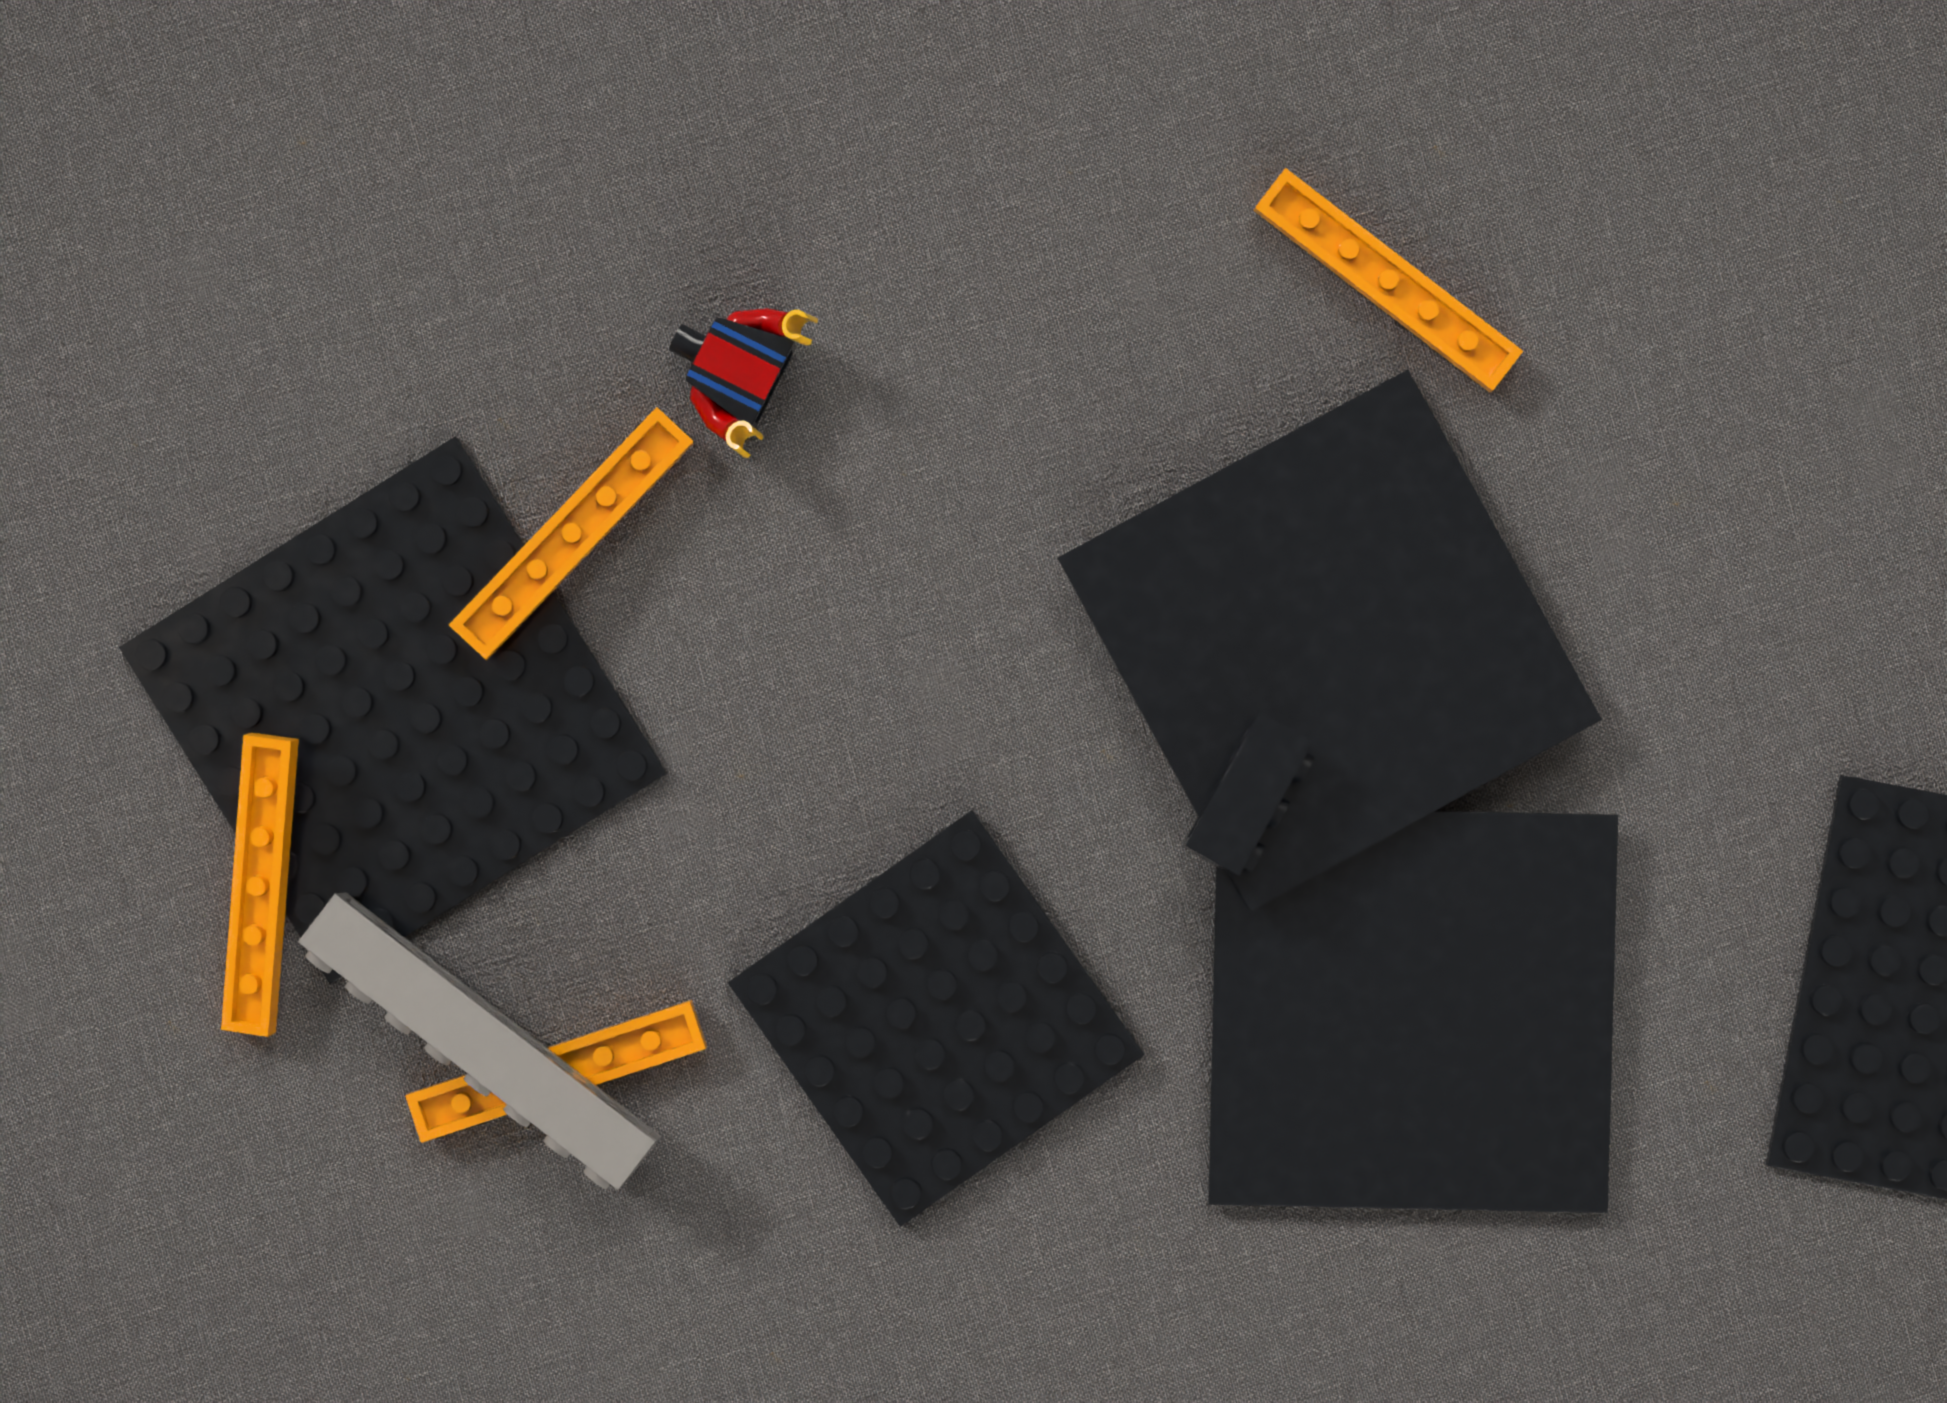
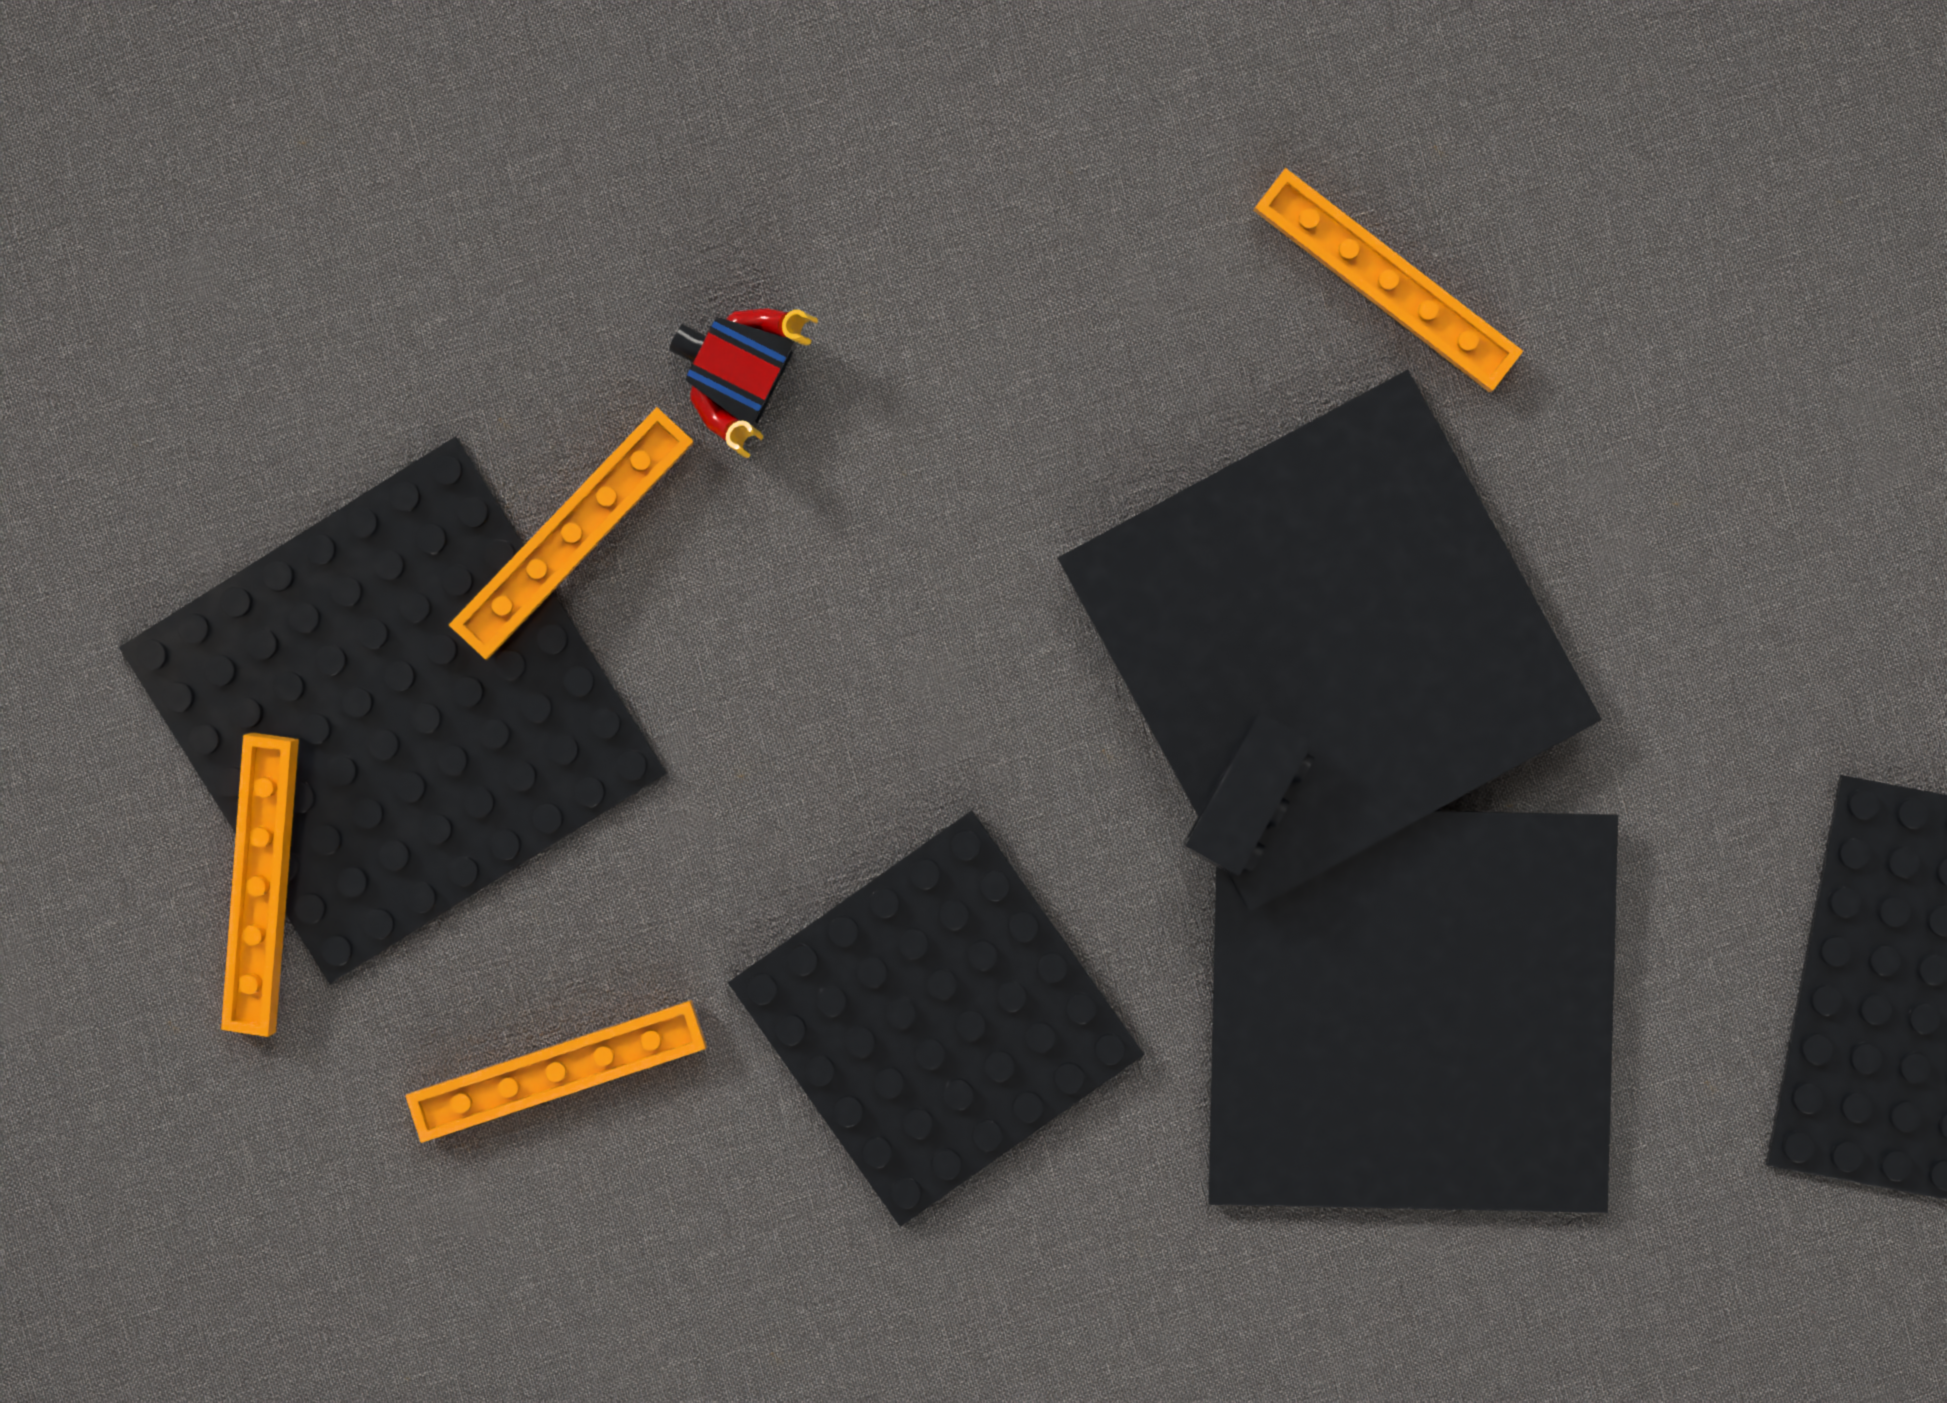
light grey brick [298,892,661,1190] -> none

